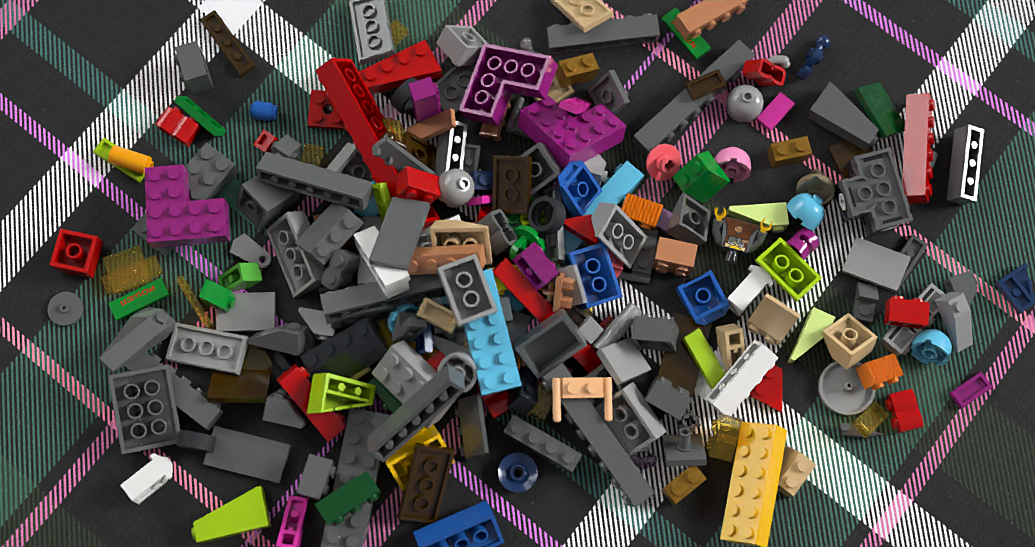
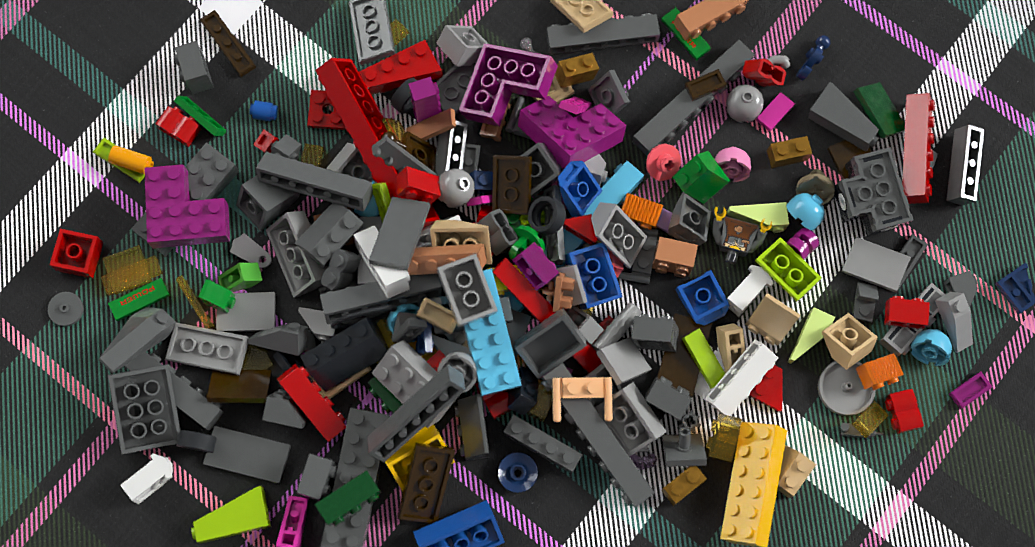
lime wedge [307,373,376,414] -> none

